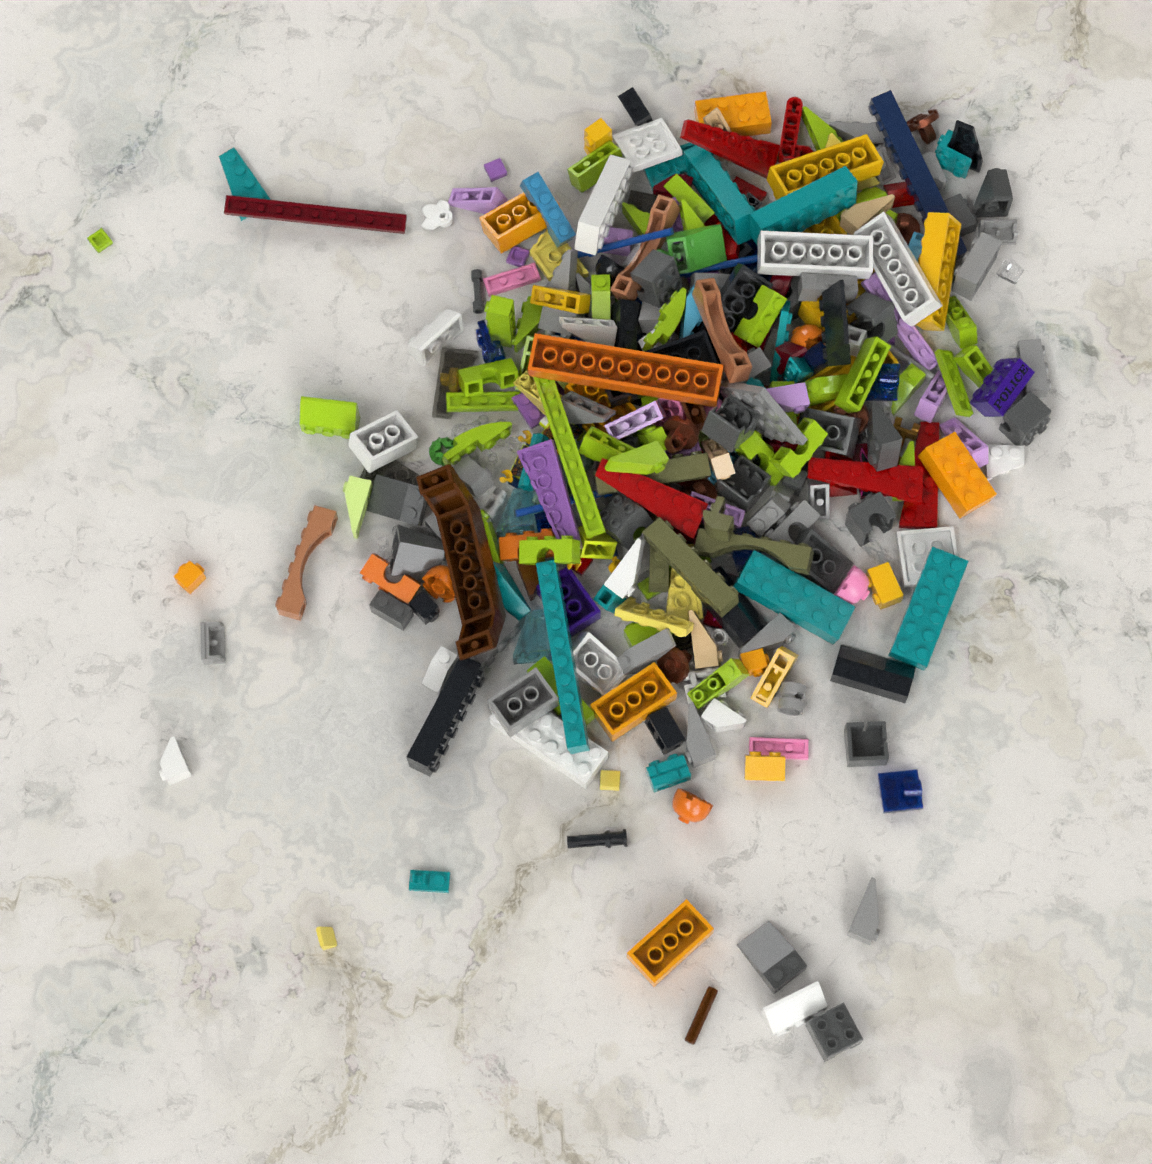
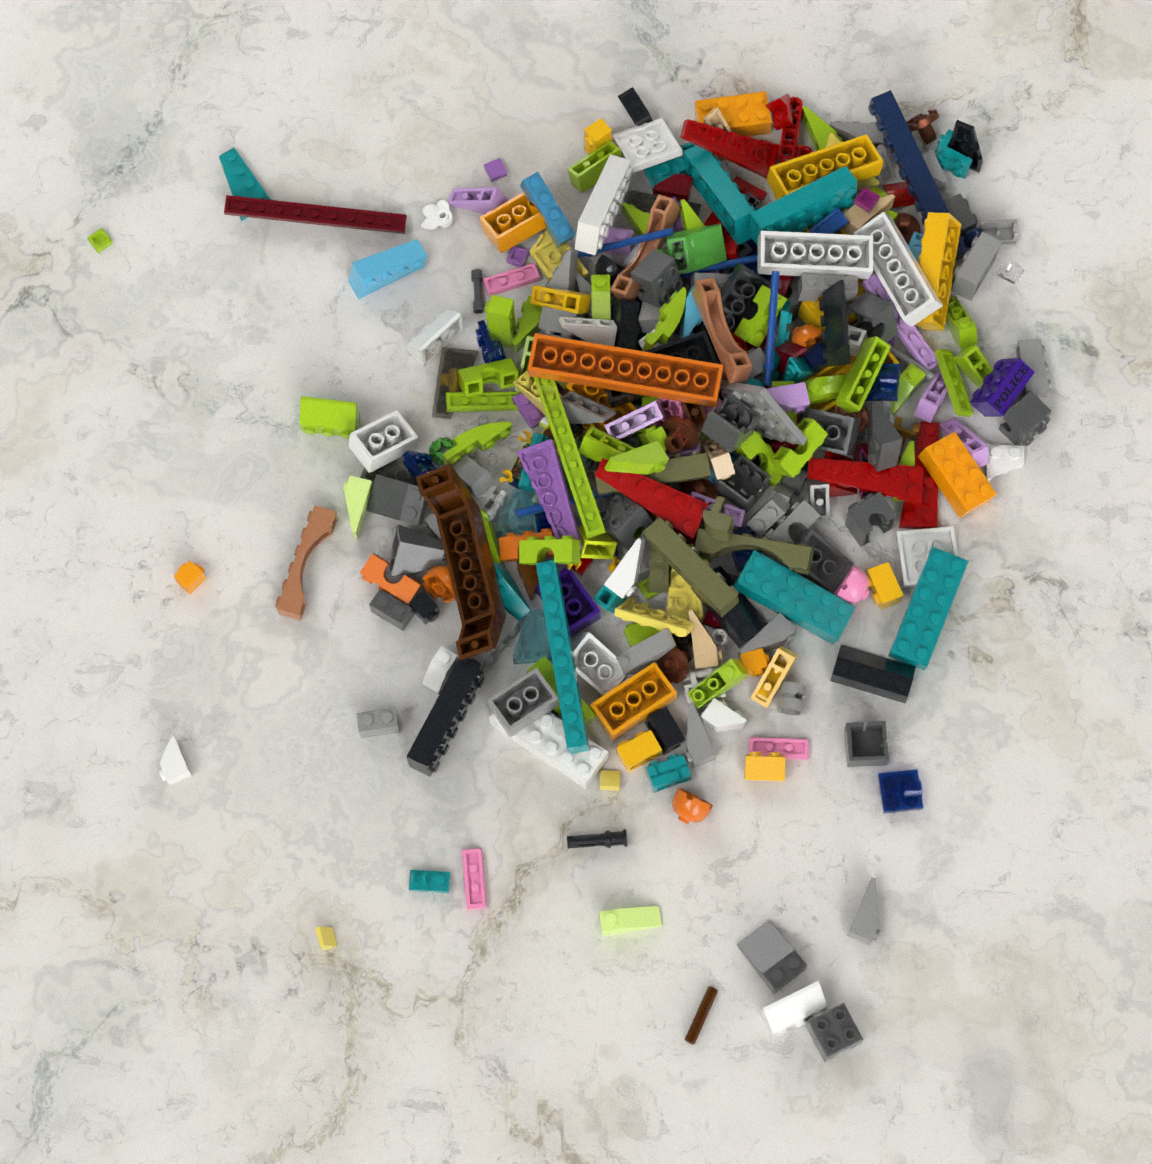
light grey hinge [200,622,225,665] -> none
light orange brick [627,899,714,987] -> none
lime slope [663,174,715,224] -> none
dark grey slope [971,168,1013,218] -> none
none -> medium azure wedge [349,239,428,299]
none -> light grey brick [357,708,400,738]
none -> clear blue plate [402,450,437,476]
none -> bright pink tile [462,848,487,910]
none -> yellowish green slope [599,906,662,936]
none -> yellow brick [616,730,662,773]
none -> blue bar [763,271,780,386]
none -> red slope [765,93,793,131]
none -> blue tile [809,207,850,234]
none -> magenta plate [853,187,880,213]
none -> dark blue arm [964,227,983,248]

